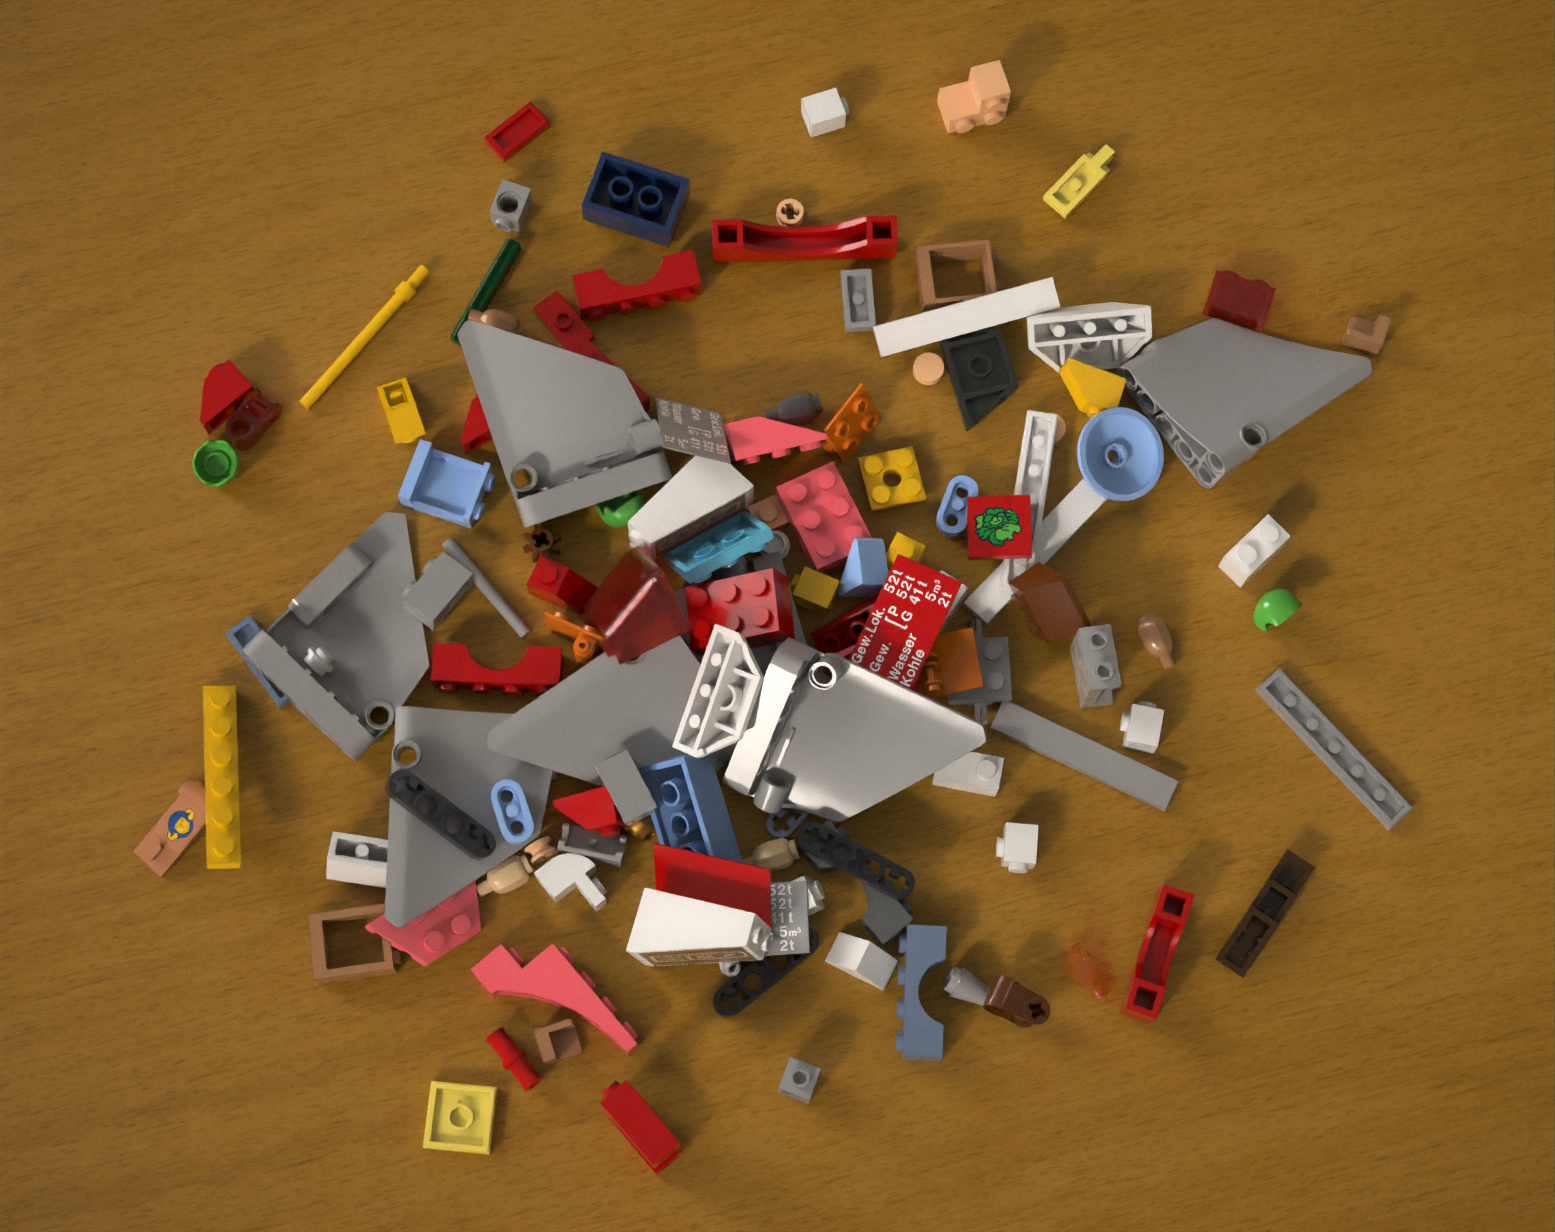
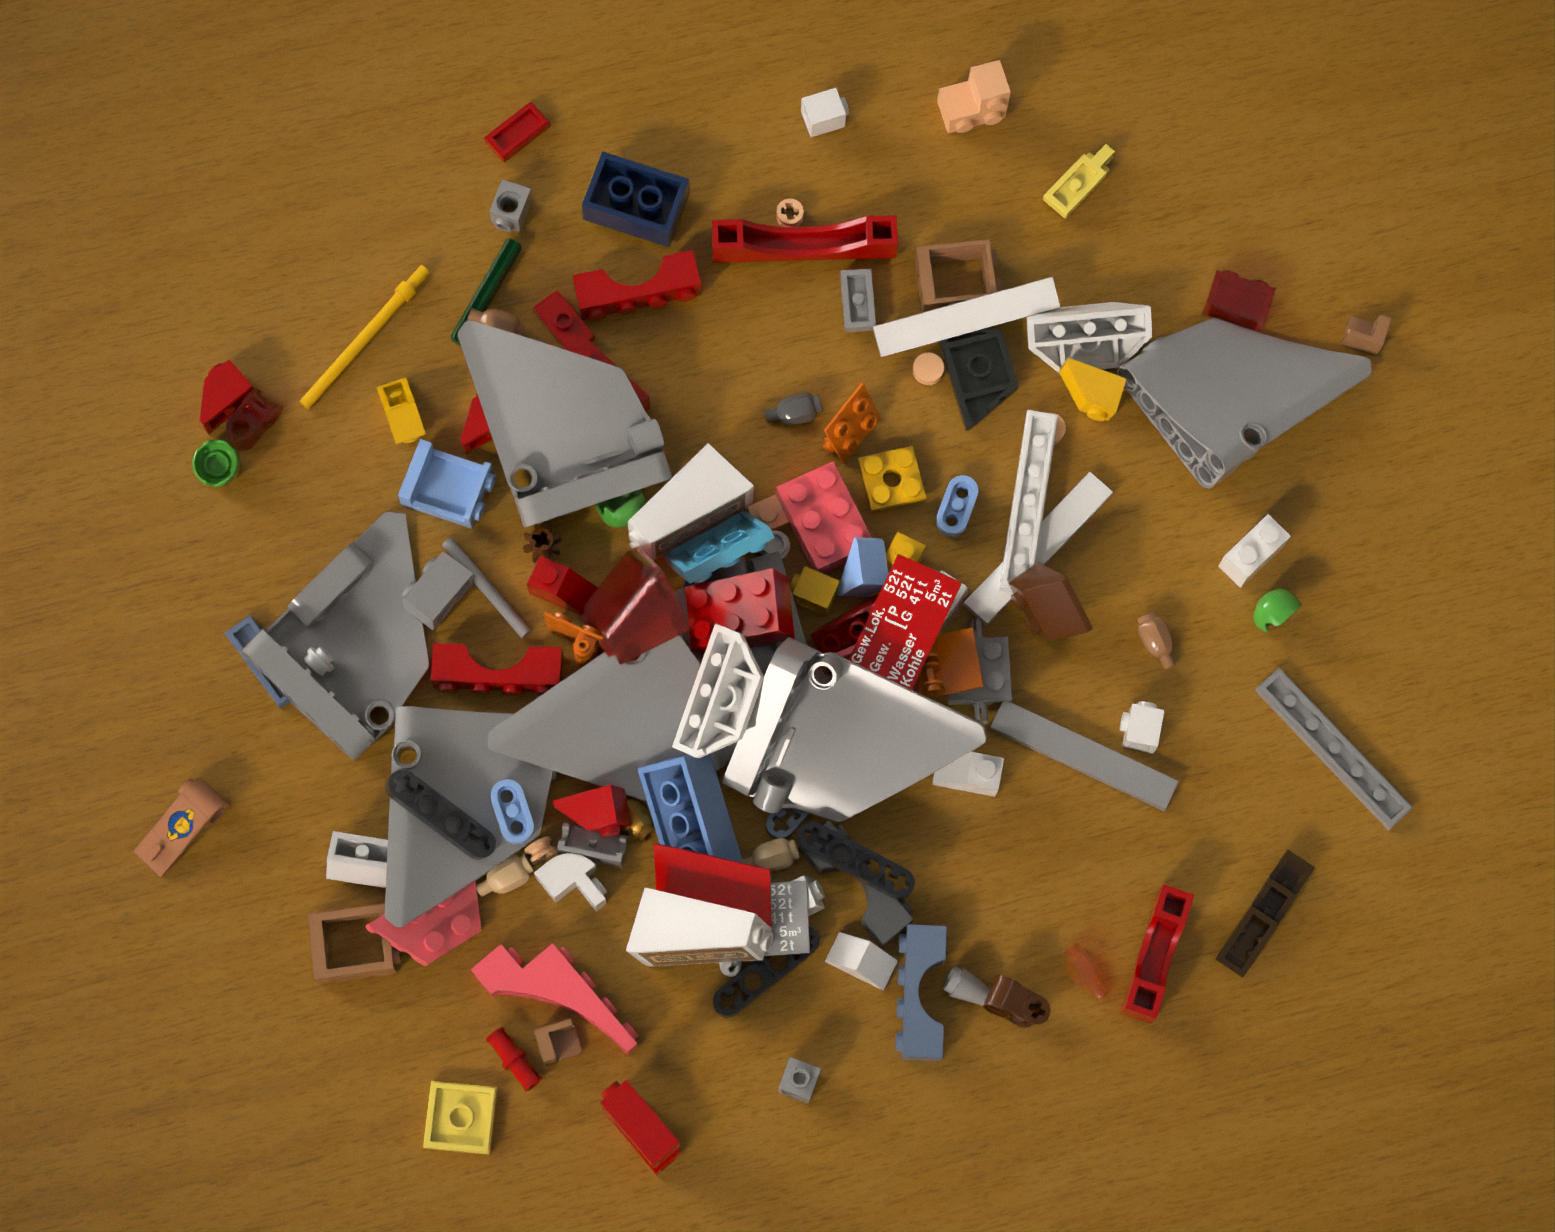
yellow plate [203,686,241,869] -> none
light grey hinge [595,750,657,826] -> none
light grey sticker [655,397,731,464] -> none
coral slope [723,416,828,466] -> none
red tile [967,495,1032,560] -> none
white brick [996,822,1038,873] -> none
light grey panel [1070,624,1121,708] -> none
light blue dish [1077,407,1164,501] -> none

